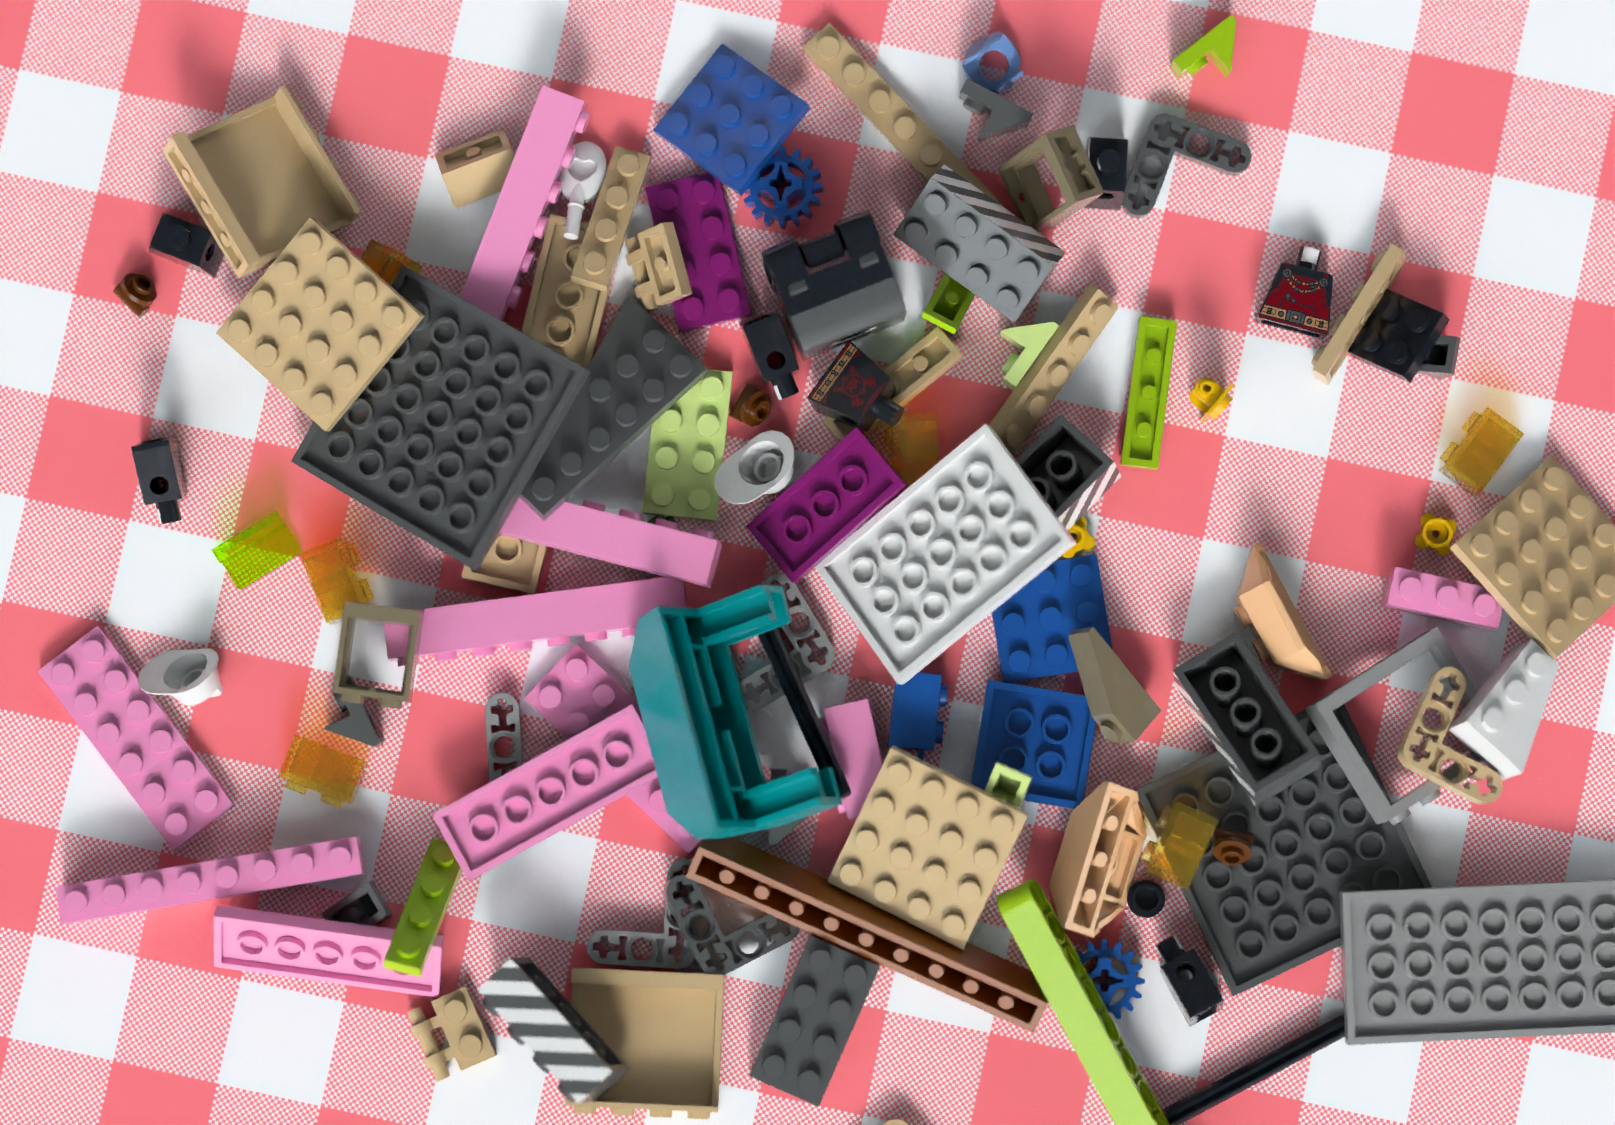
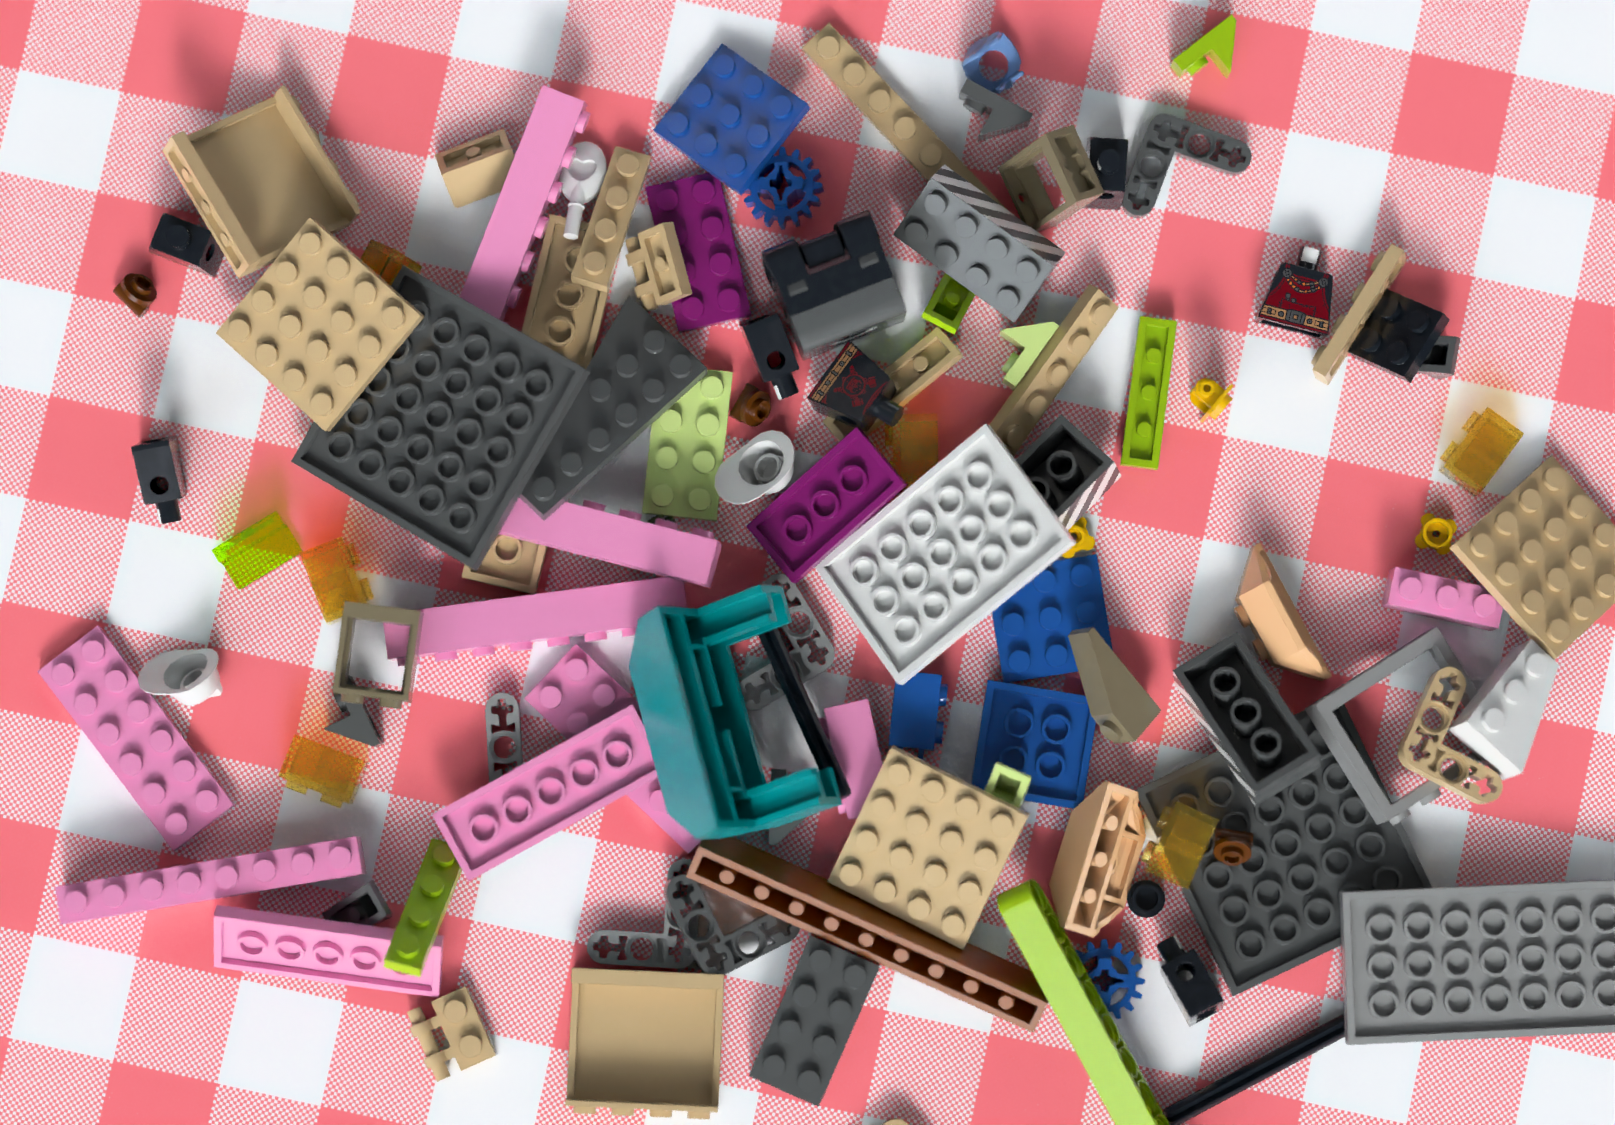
dark grey brick [477,957,629,1104] -> none

